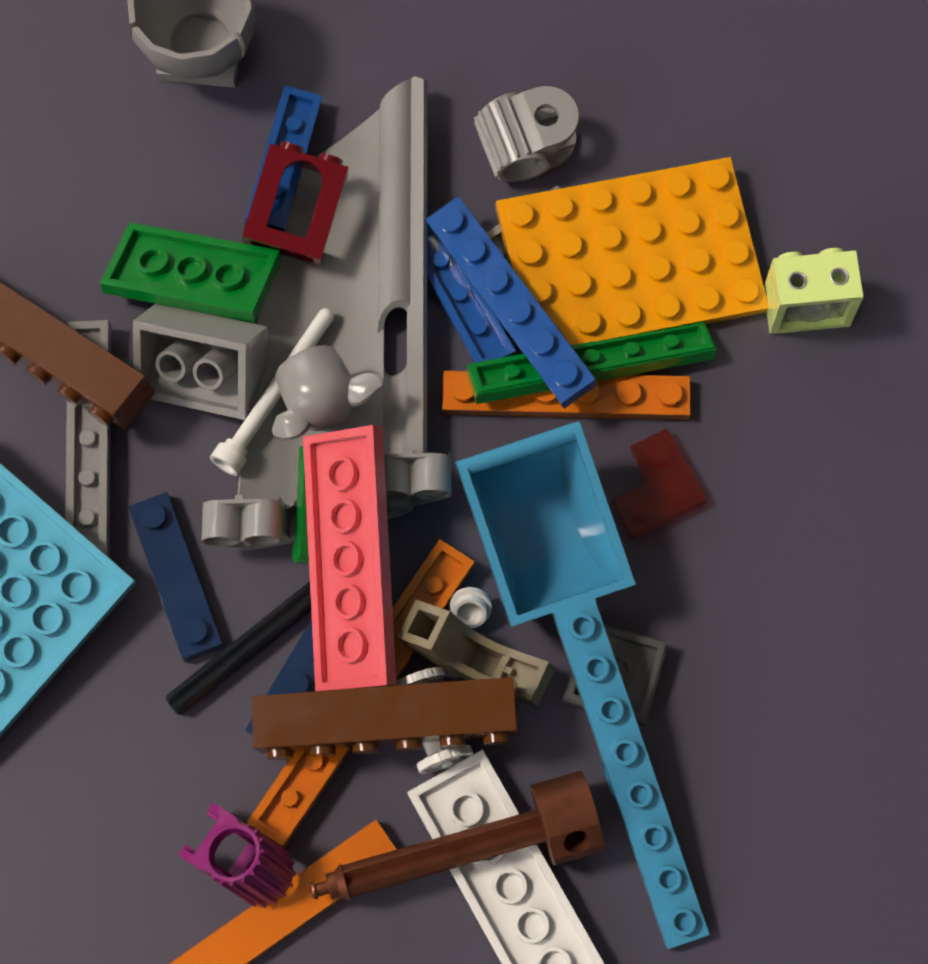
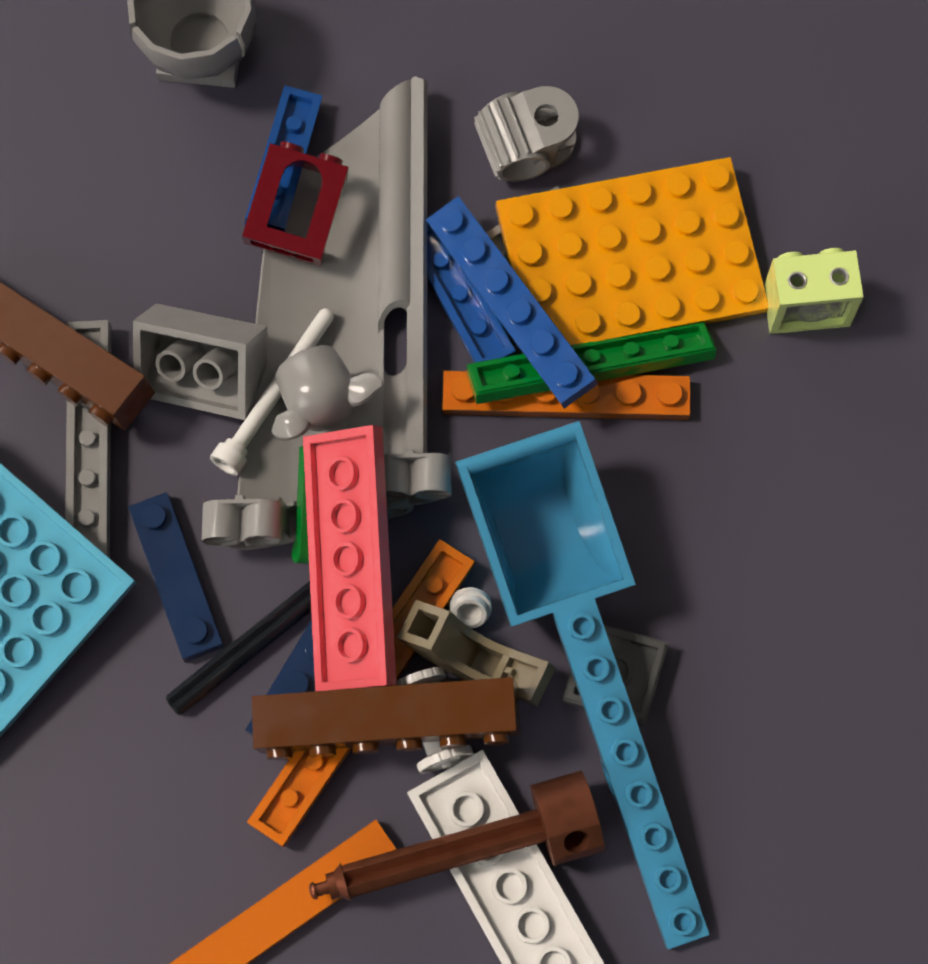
green plate [100,222,282,323] -> none
magenta piece [177,802,296,908] -> none
clear red plate [612,428,706,540] -> none

